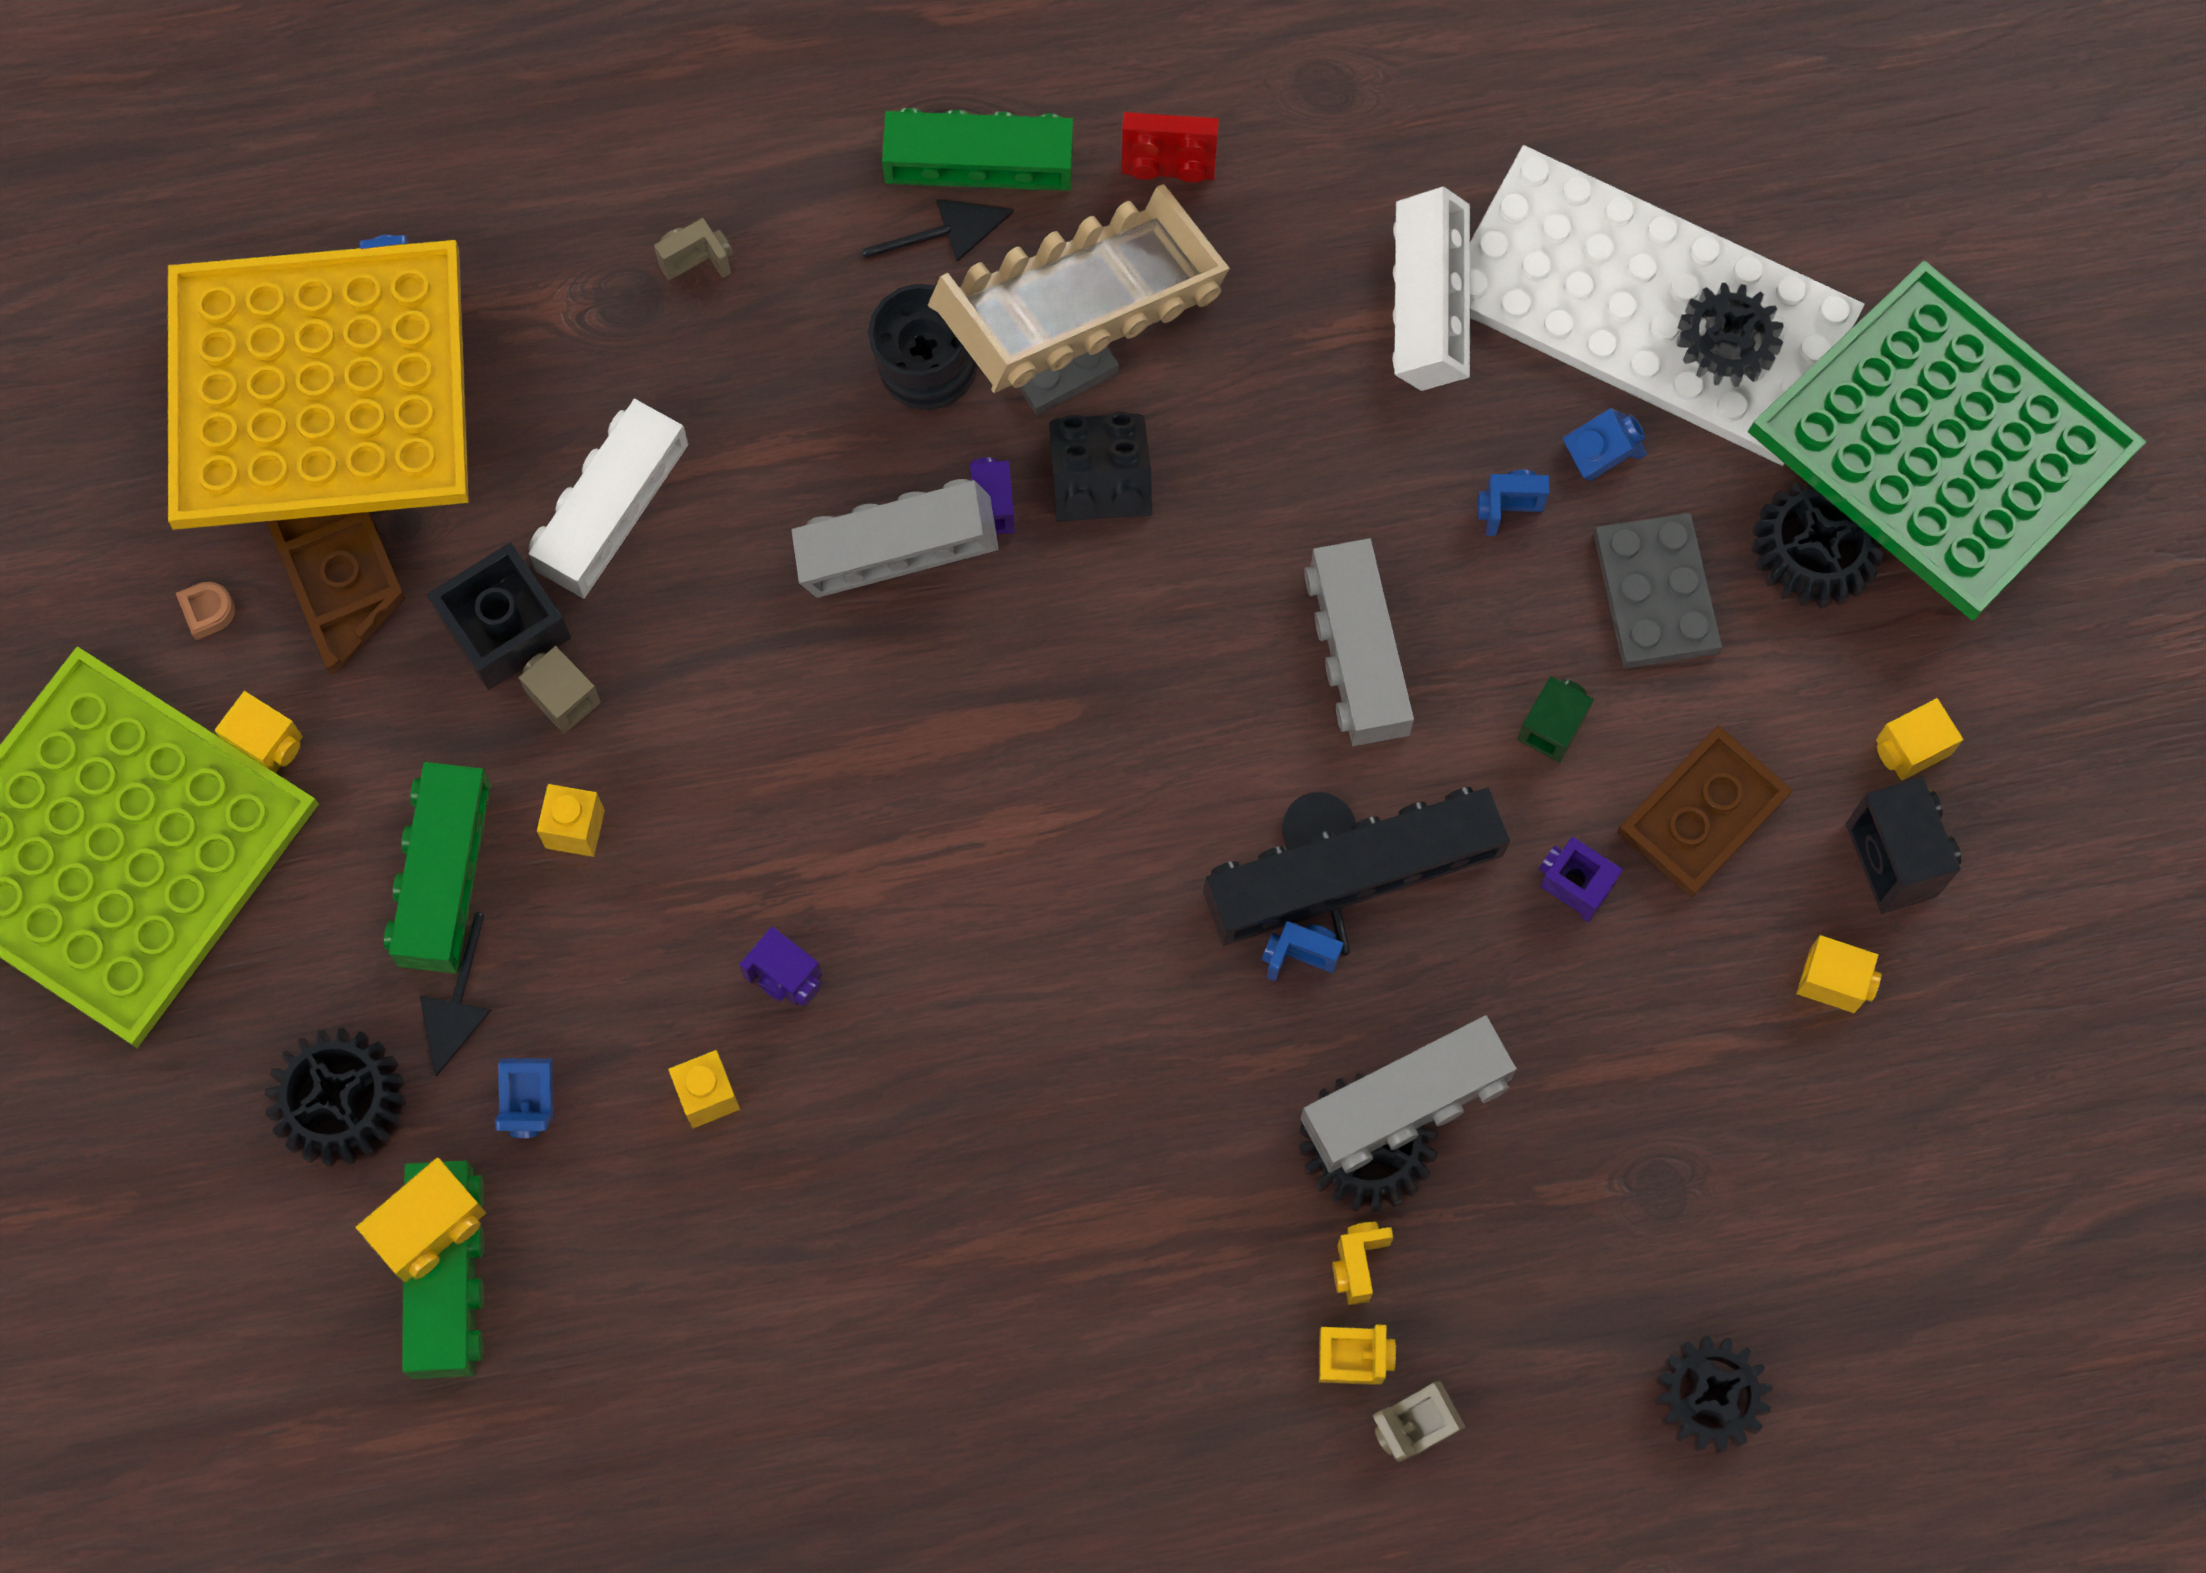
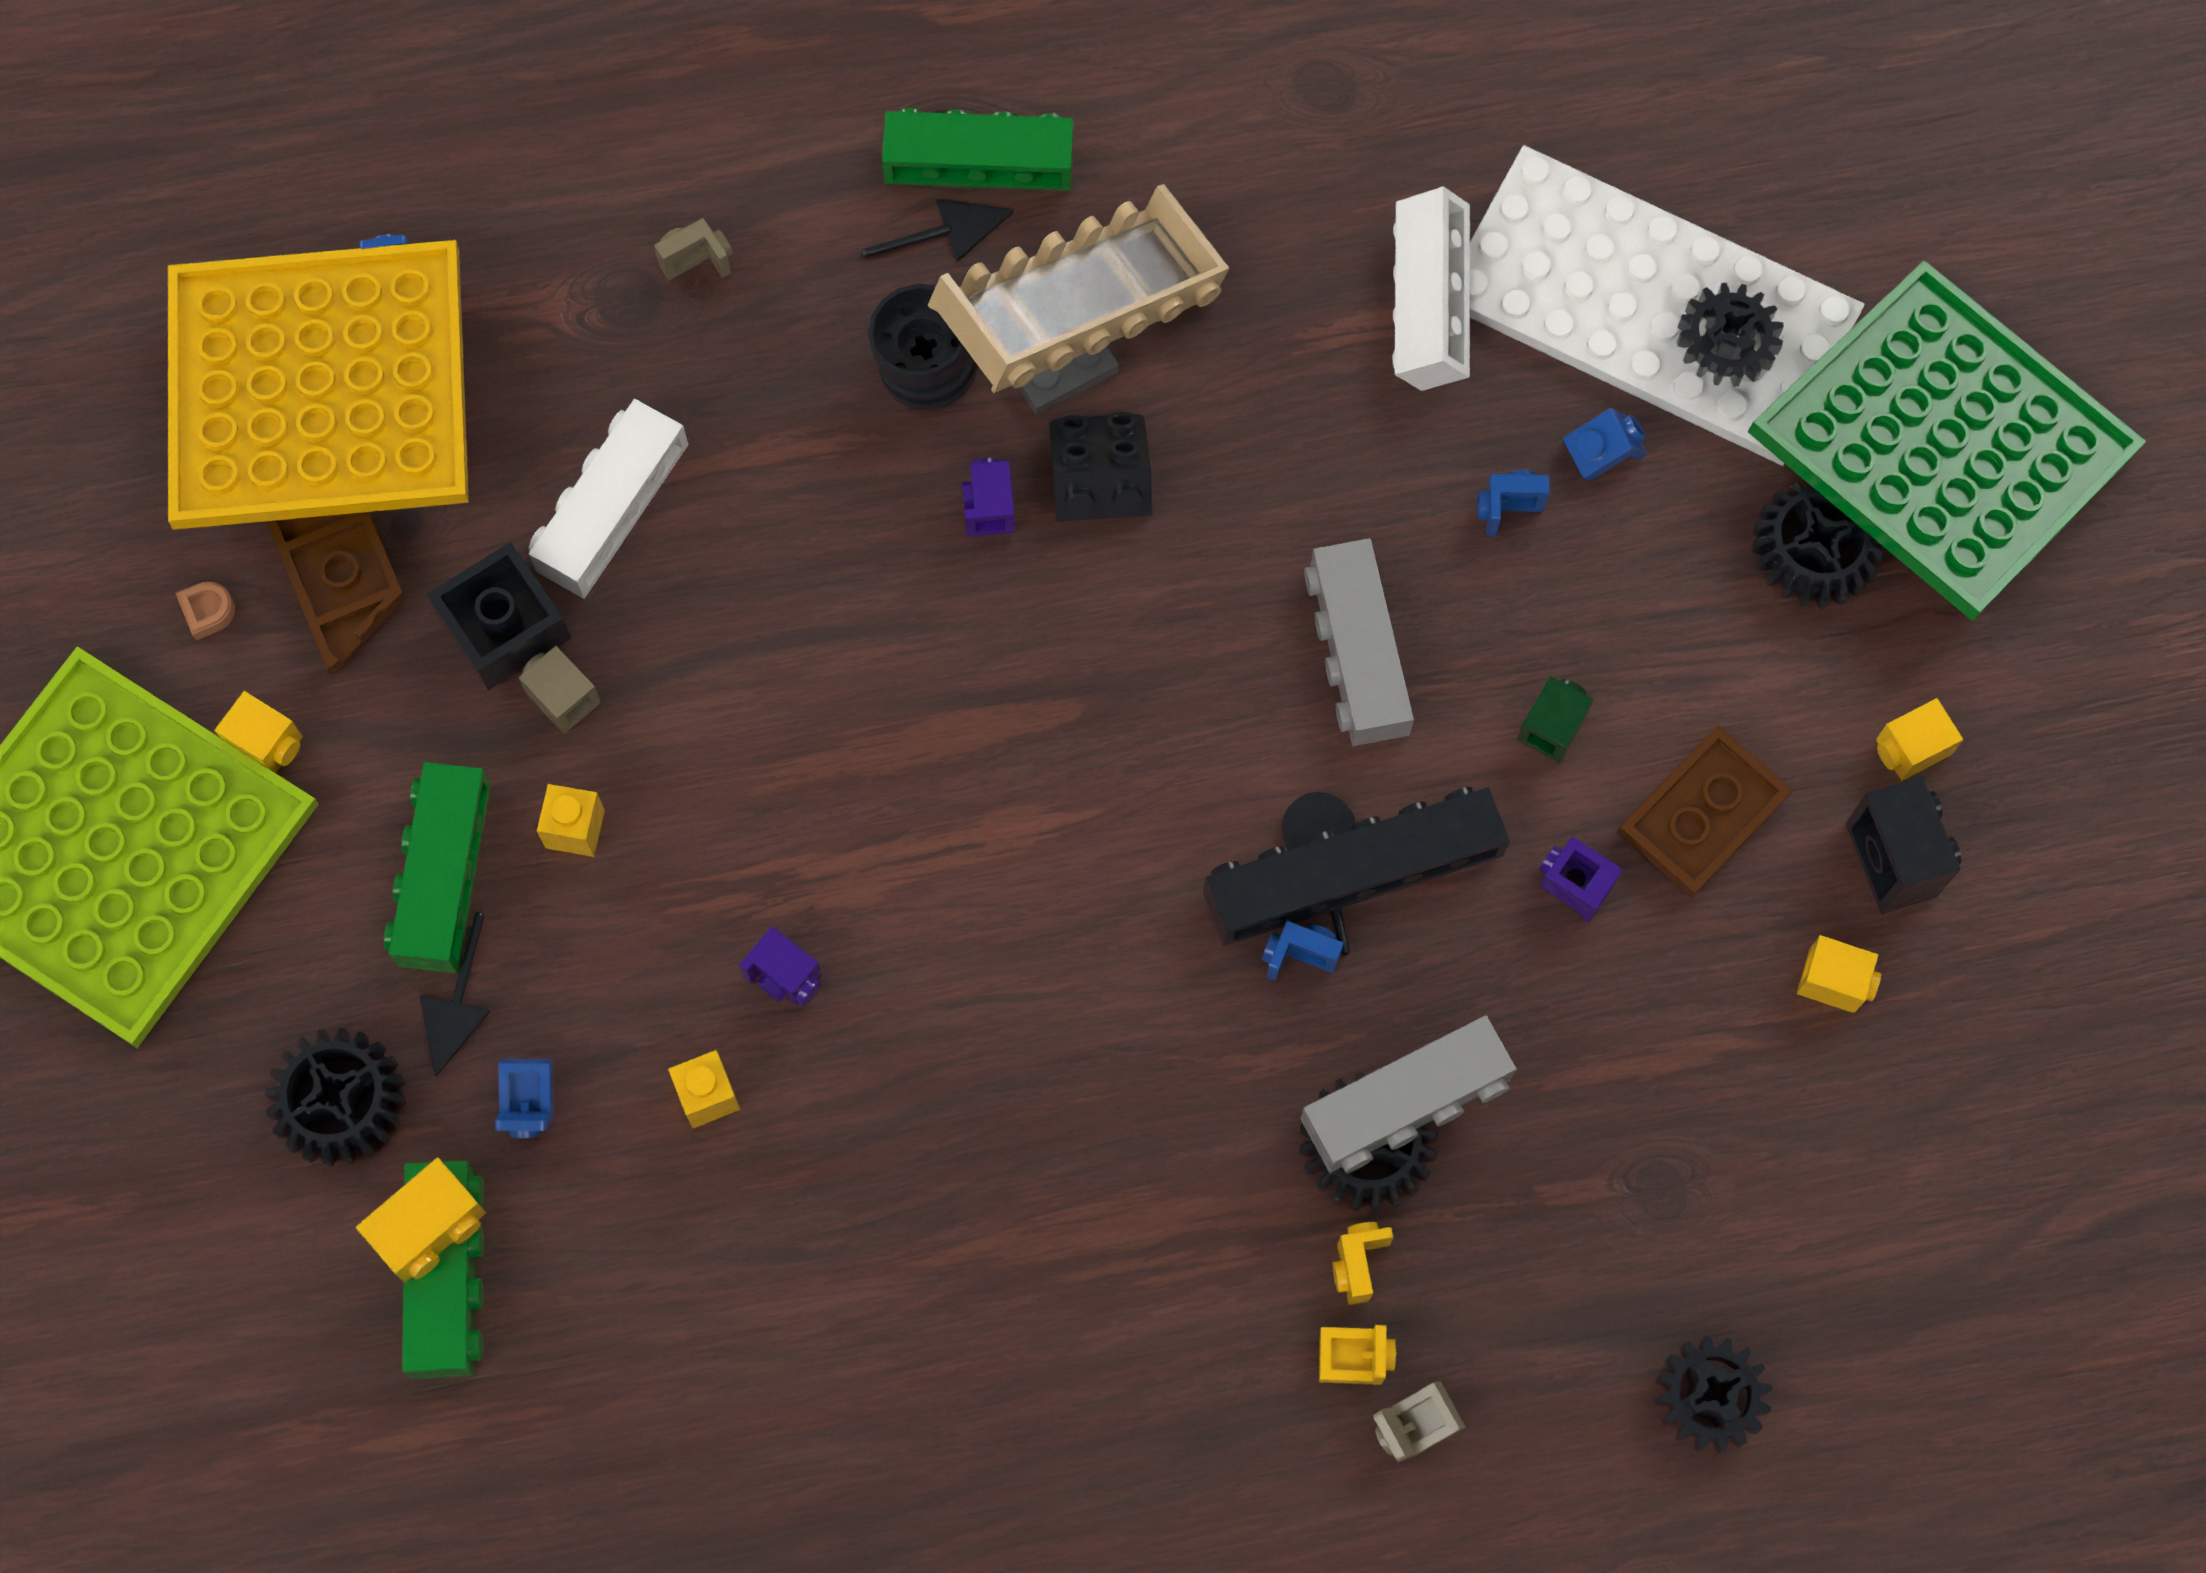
light grey brick [791,479,999,598] -> none
red plate [1121,112,1219,183] -> none
dark grey plate [1593,513,1722,669] -> none

